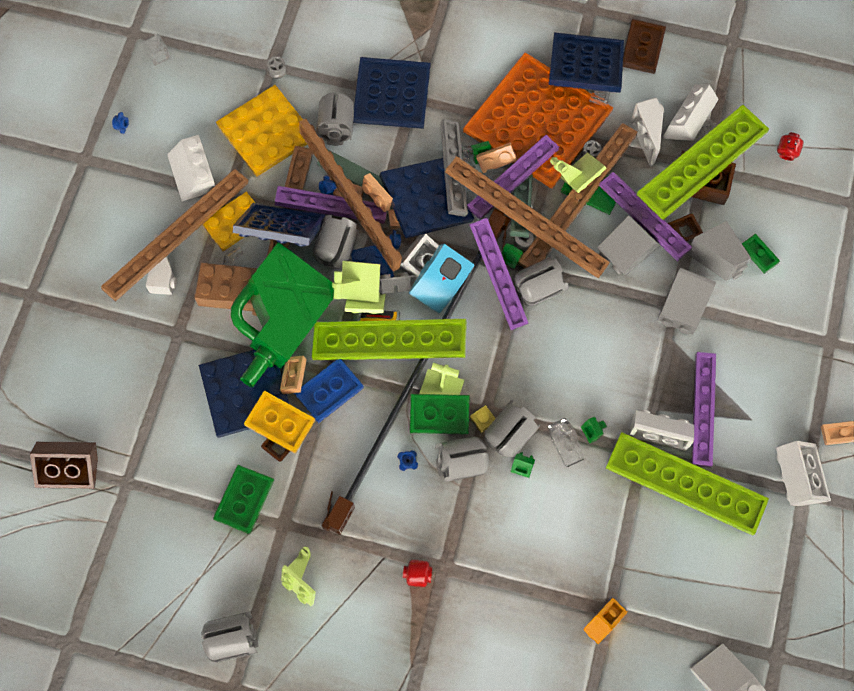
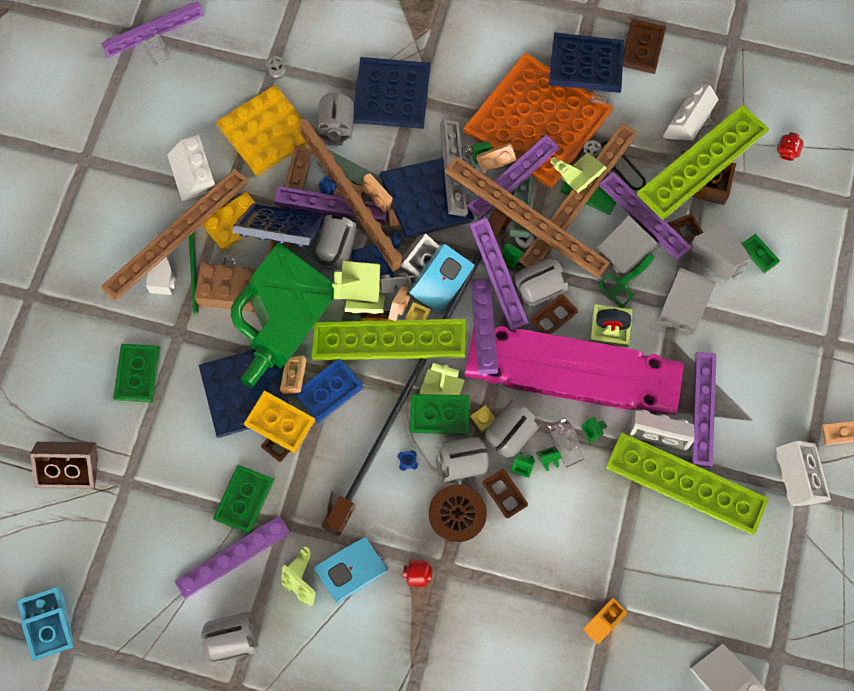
blue plate [112,112,129,134] -> none
white slope [630,97,664,167] -> none
none -> medium azure slope [17,586,74,661]
none -> medium lavender plate [101,1,204,58]
none -> green tile [113,344,160,403]
none -> medium lavender plate [174,516,290,599]
none -> green axle [189,232,199,314]
none -> medium azure slope [314,537,388,604]
none -> light nougat plate [389,286,410,321]
none -> light yellow plate [405,302,430,320]
none -> reddish brown piece [429,485,487,542]
none -> dark pink panel [465,326,684,415]
none -> medium lavender plate [471,278,498,375]
none -> reddish brown piece [483,469,528,519]
none -> reddish brown piece [531,294,578,334]
none -> green tile [536,446,561,471]
none -> yellowish green plate [590,304,633,347]
none -> green piece [598,253,655,308]
none -> black piece [600,141,646,190]

